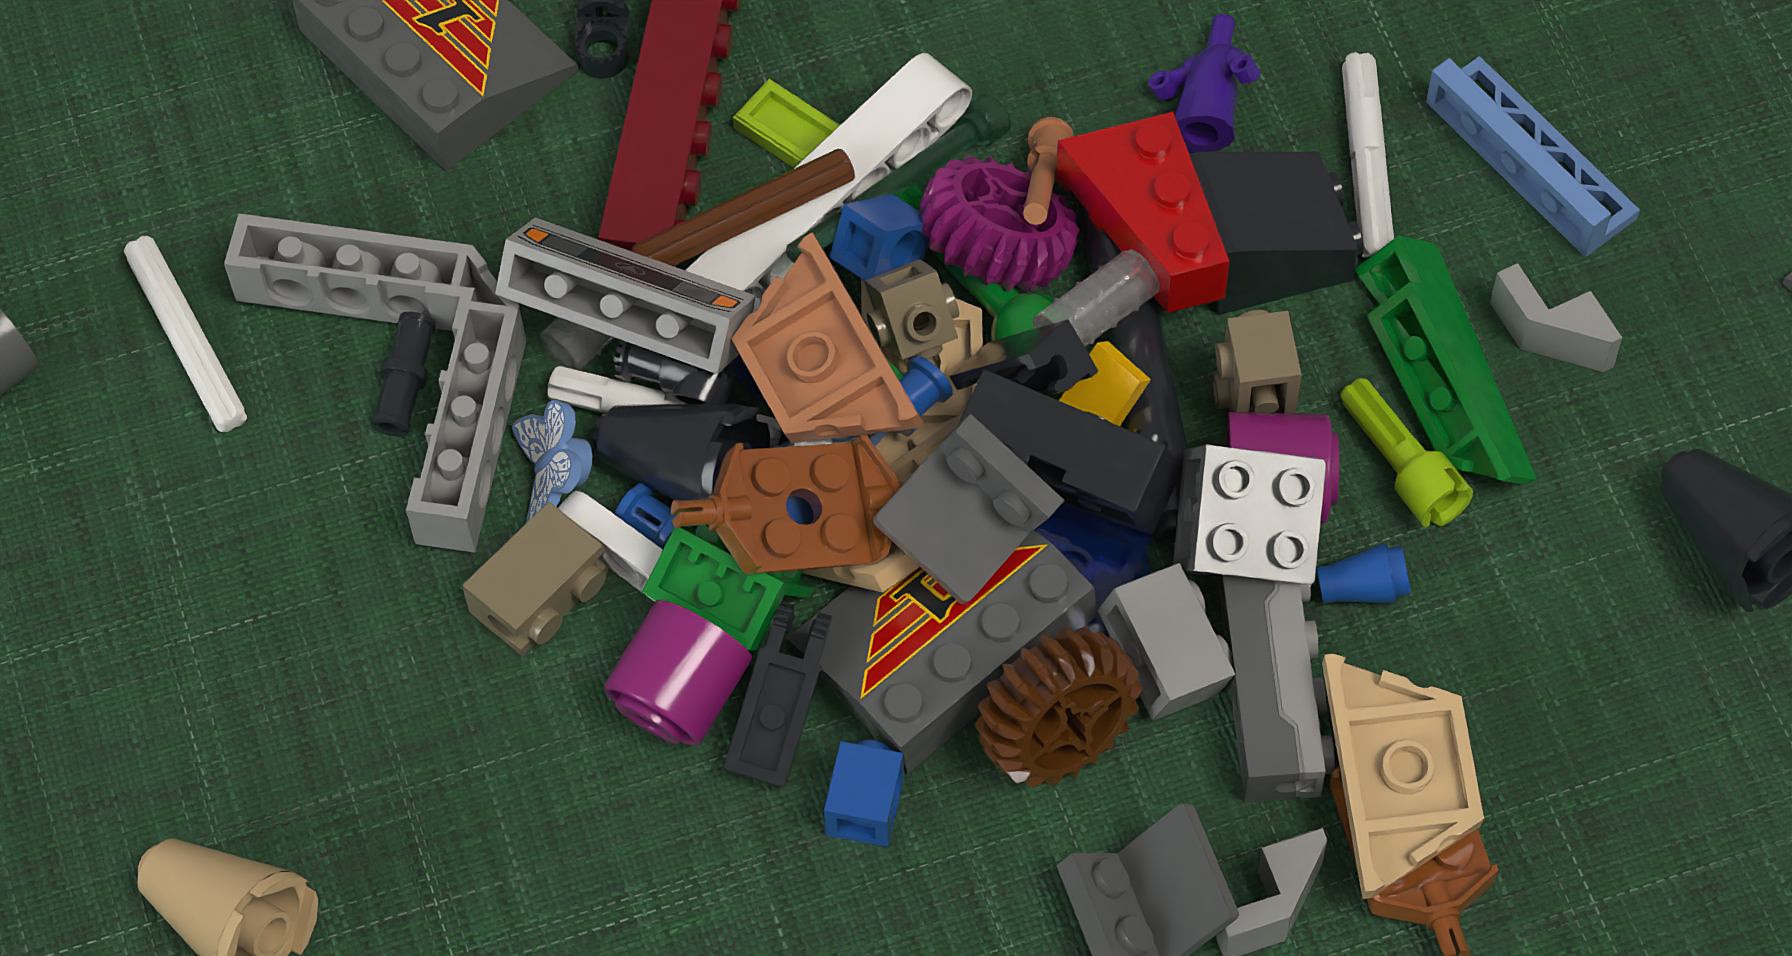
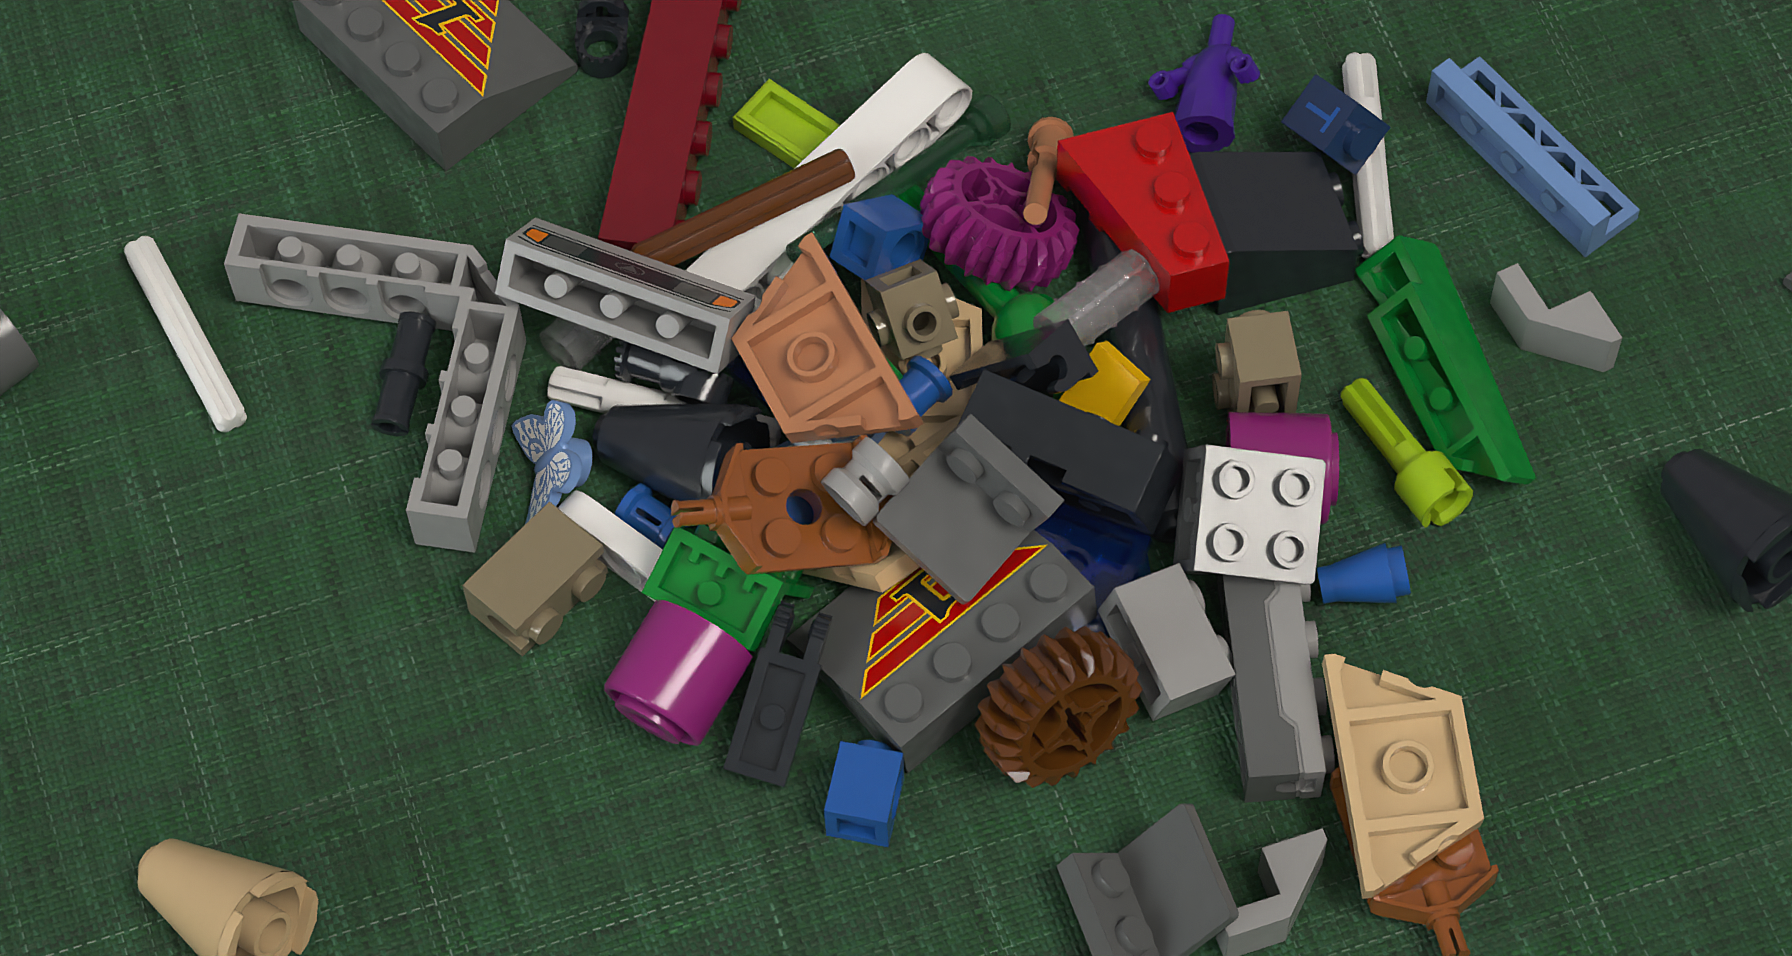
none -> light grey wheel [821,437,910,526]
none -> dark blue brick [1281,74,1391,175]

